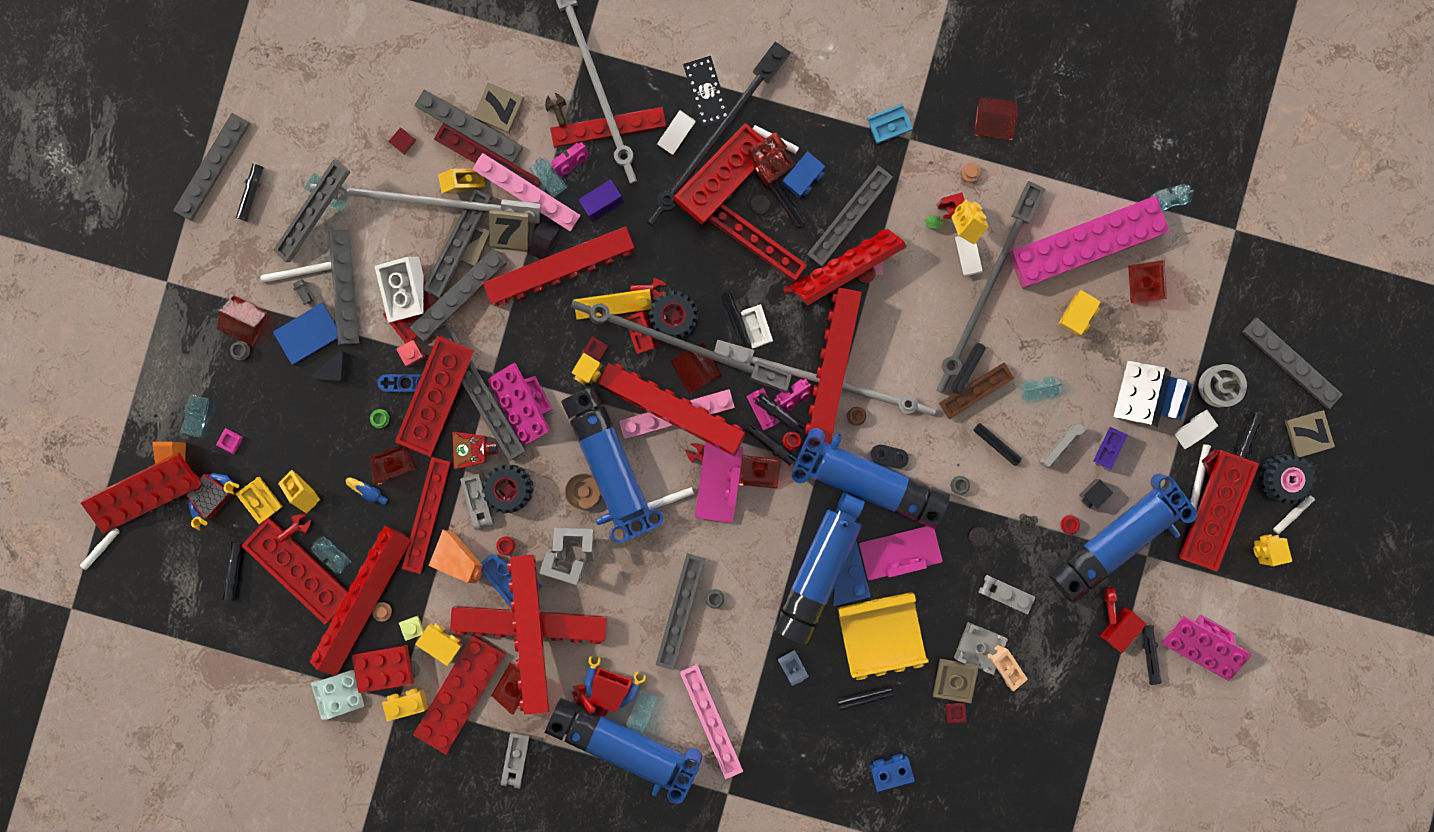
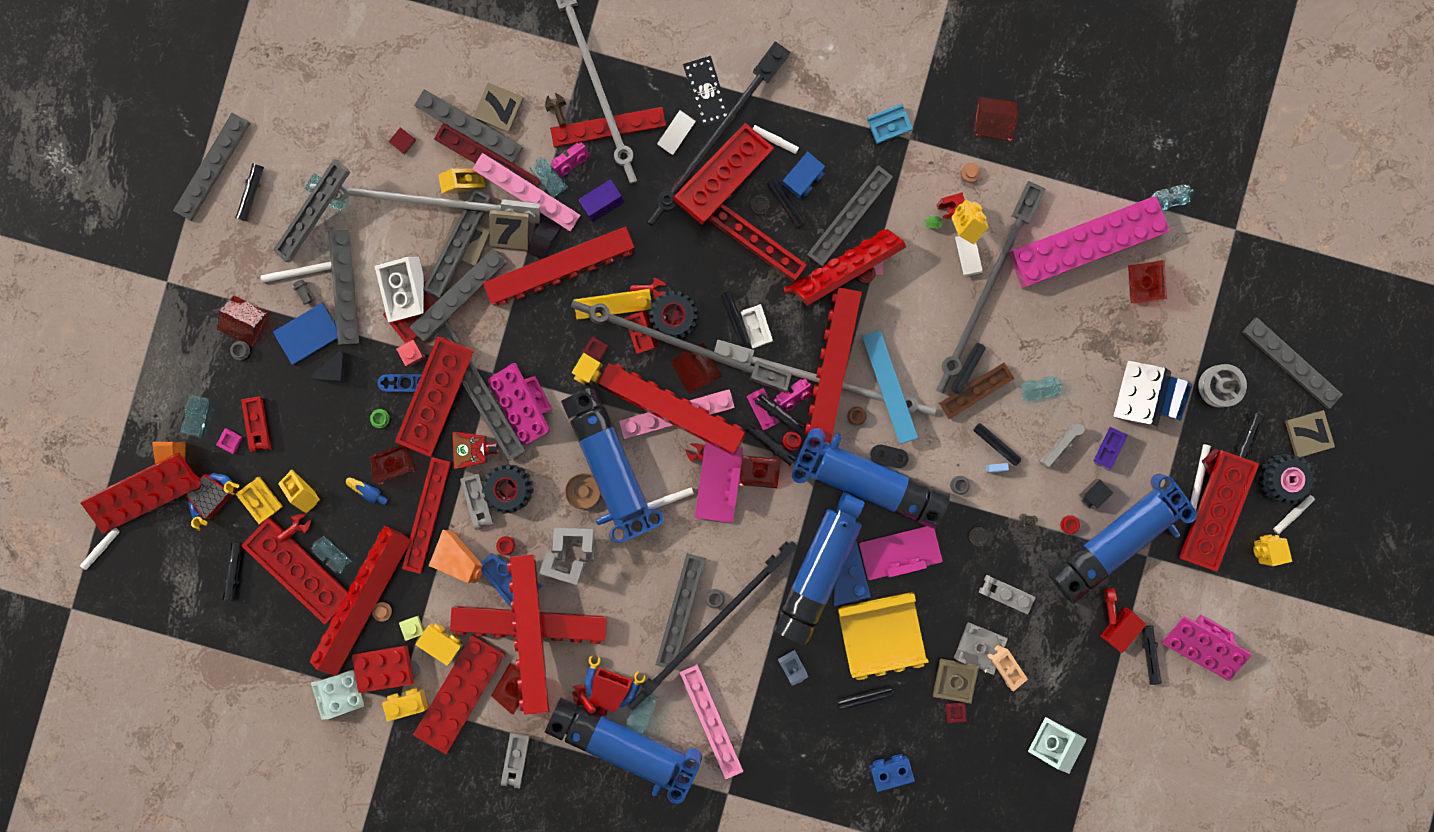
clear red slope [748,132,796,186] -> none
yellow brick [1057,290,1101,336] -> none
white slope [1174,410,1218,449] -> none
none -> red plate [241,396,271,453]
none -> black bar [627,541,798,711]
none -> dark azure tile [862,330,918,444]
none -> light blue tile [986,463,1009,472]
none -> light aqua slope [1028,717,1087,774]

